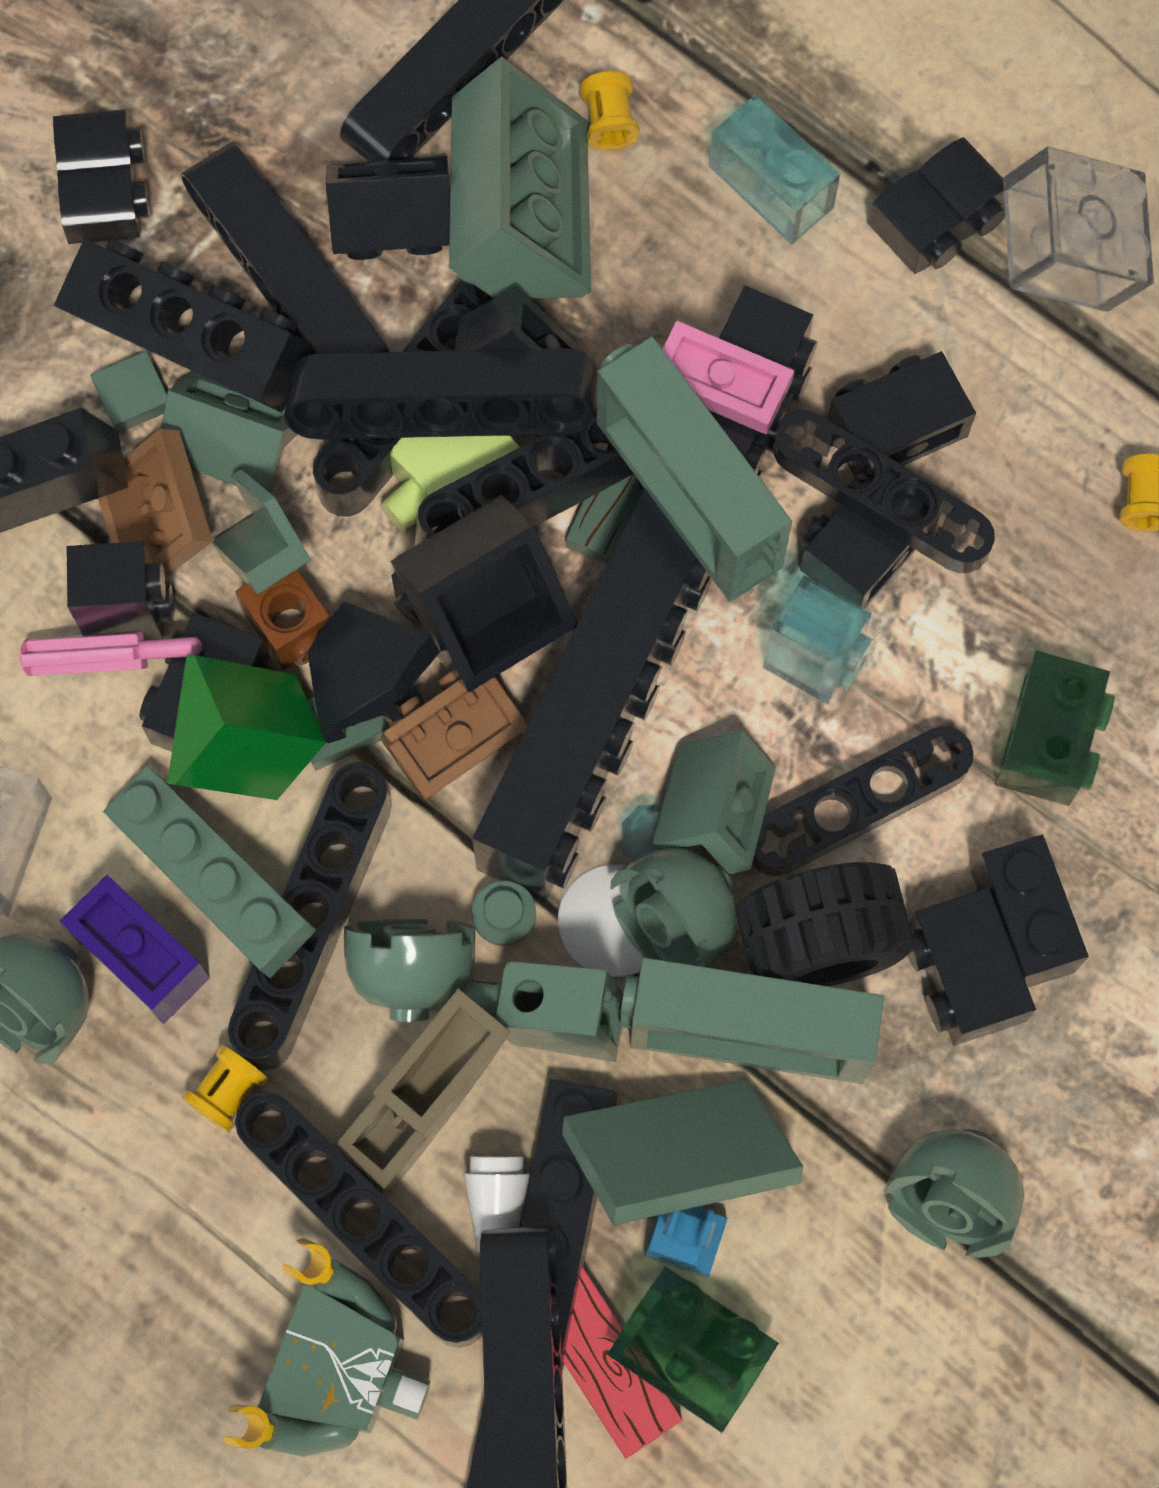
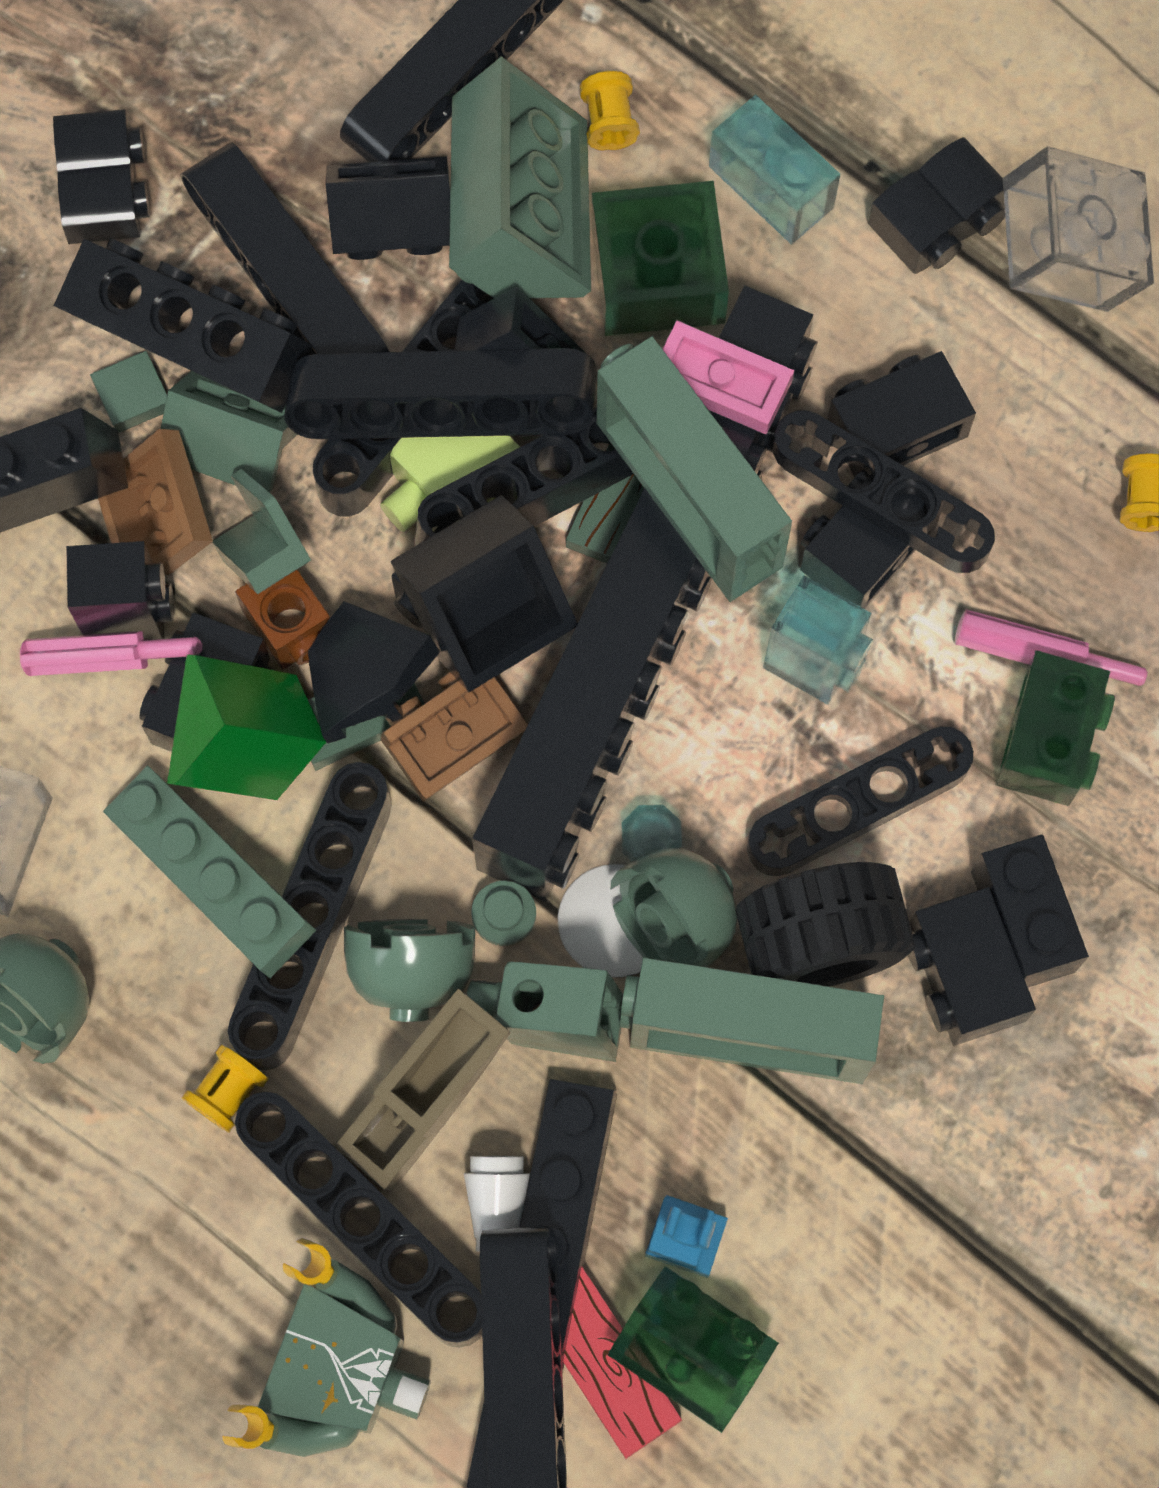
dark purple panel [60,875,210,1024] -> none
sand green tile [562,1079,803,1225] -> none
sand green panel [653,730,776,874] -> none
sand green cylinder [885,1129,1025,1258] -> none
none -> clear green brick [592,181,729,336]
none -> bright pink axle [955,609,1148,686]

